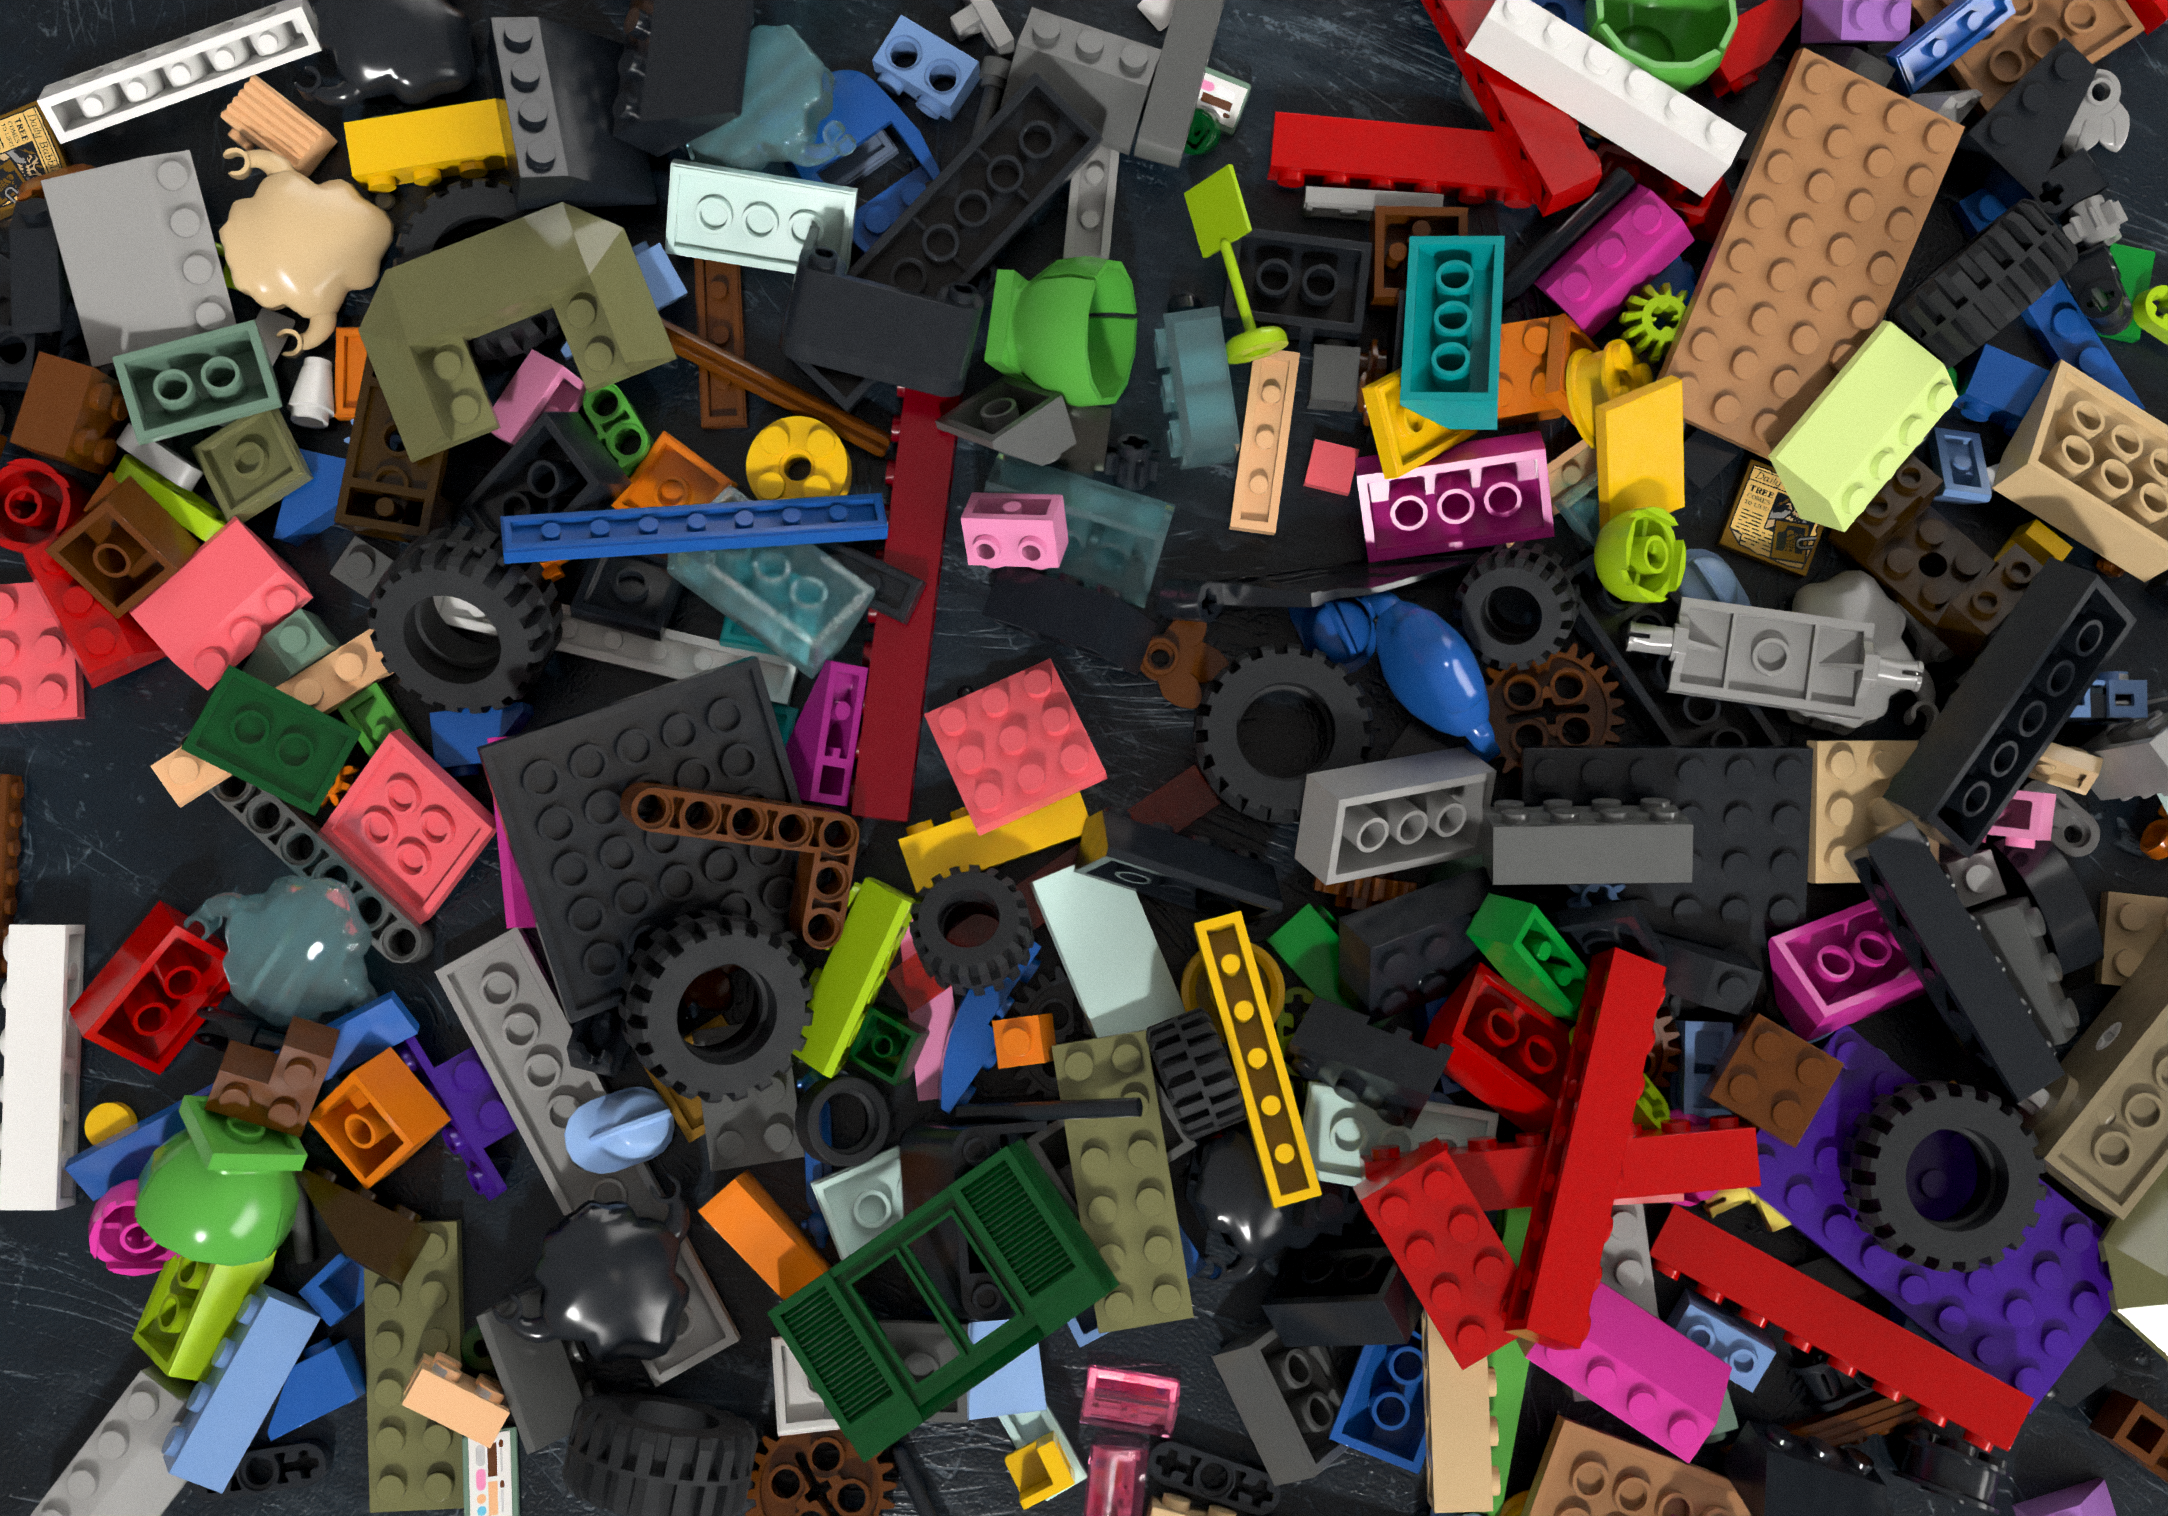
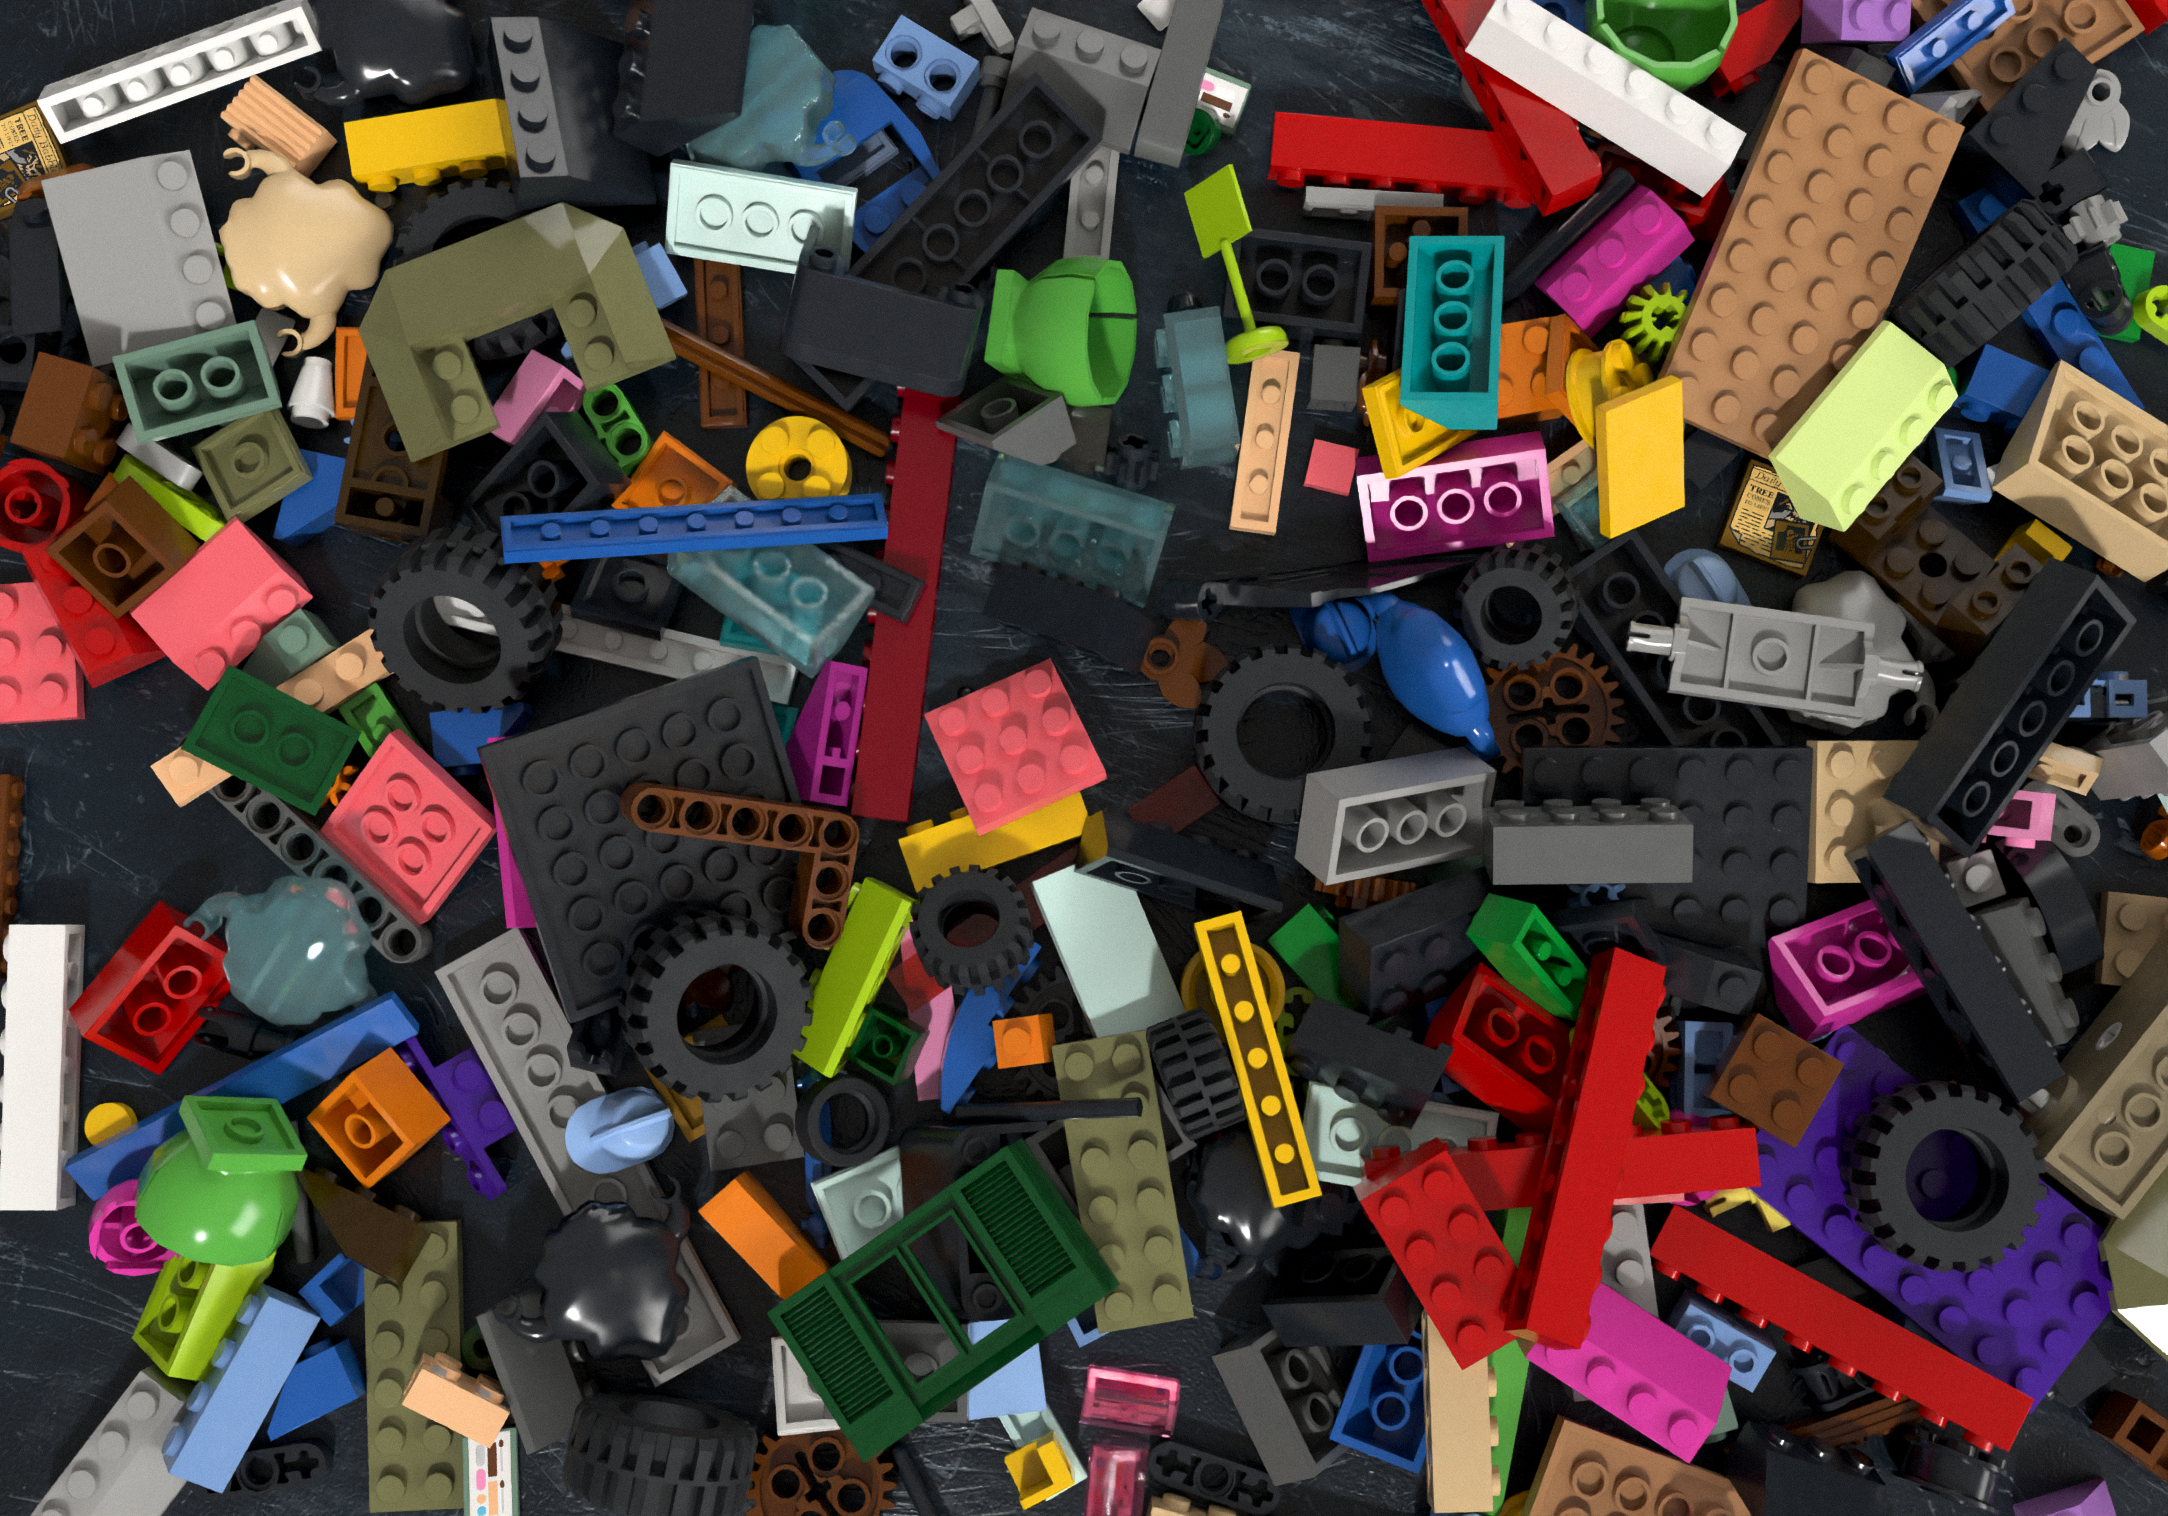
reddish brown brick [204,1015,340,1137] -> none
dark grey plate [329,536,394,600] -> none
bright pink brick [961,492,1069,570] -> none
lime cylinder [1594,506,1686,603] -> none

